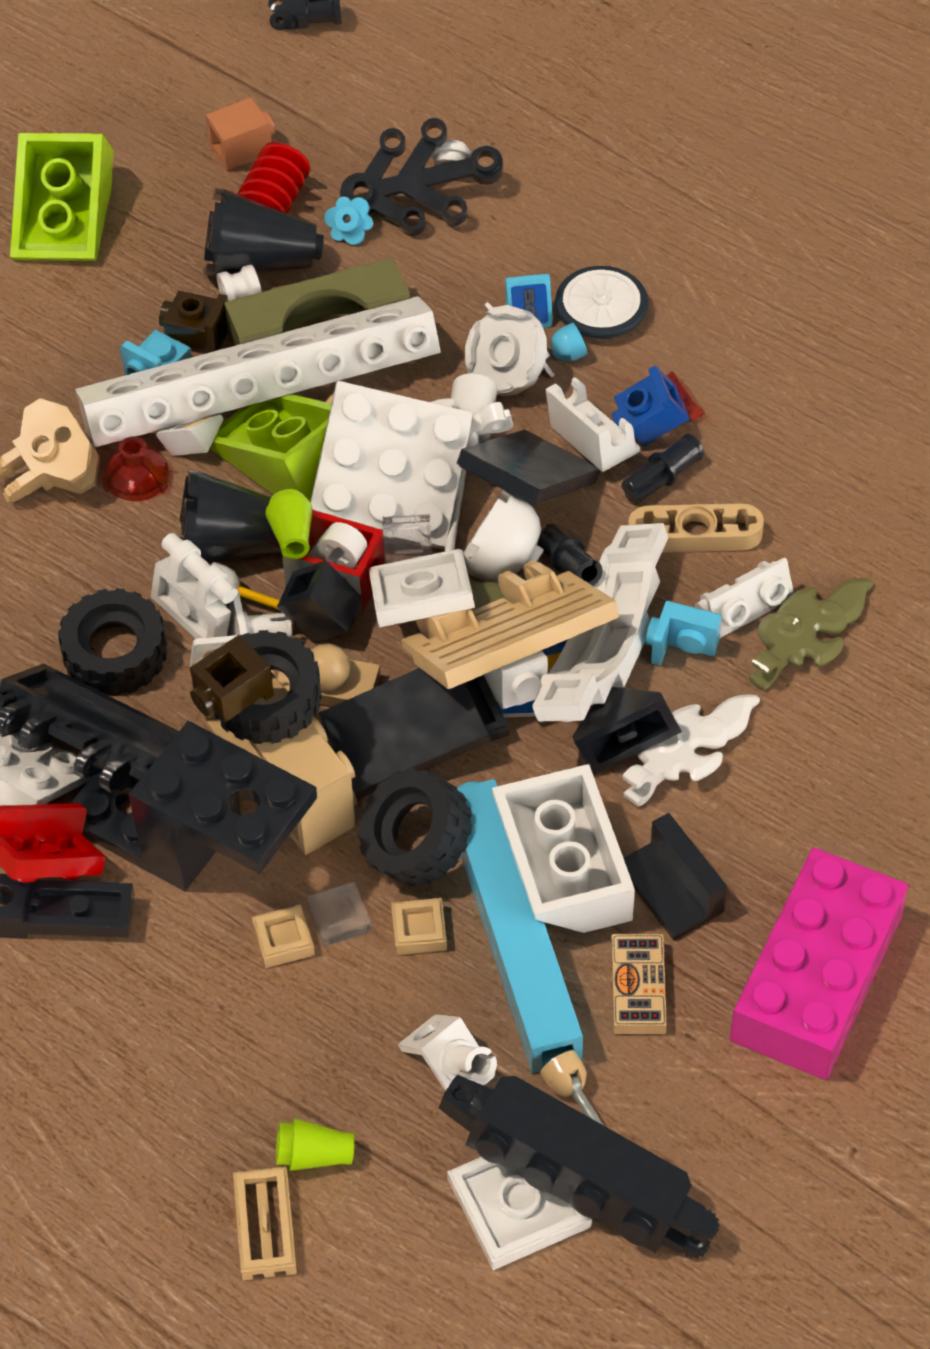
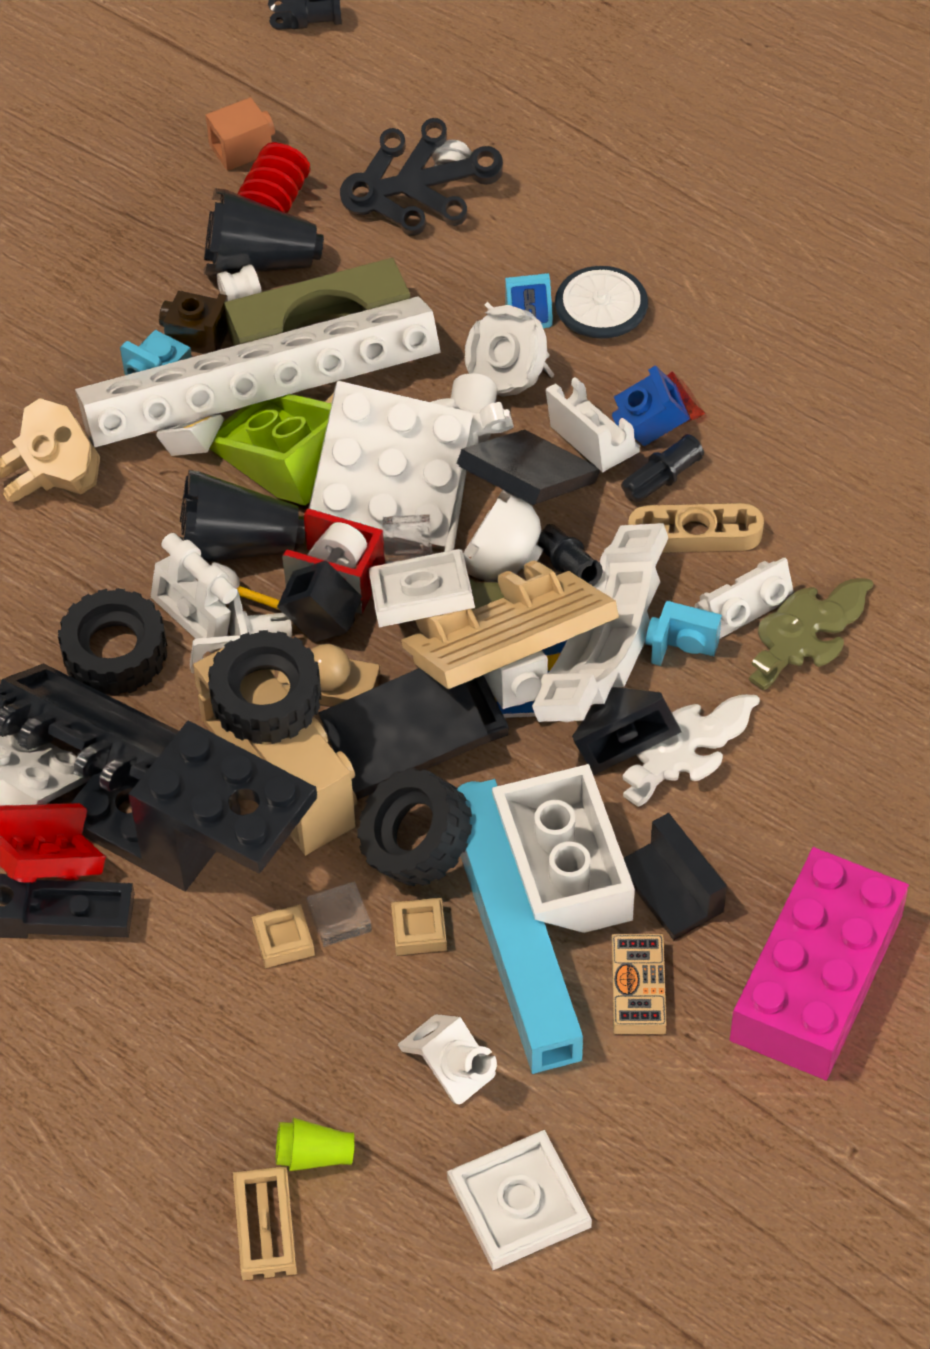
lime slope [10,133,114,261] -> none
clear red piece [102,437,169,501] -> none
dark brown brick [190,635,274,723] -> none
lime cone [265,489,313,559] -> none
medium azure plant [324,197,373,245] -> none
black hinge [438,1074,720,1259] -> none
tan hinge [540,1050,604,1125] -> none
medium azure hinge [551,323,588,362] -> none

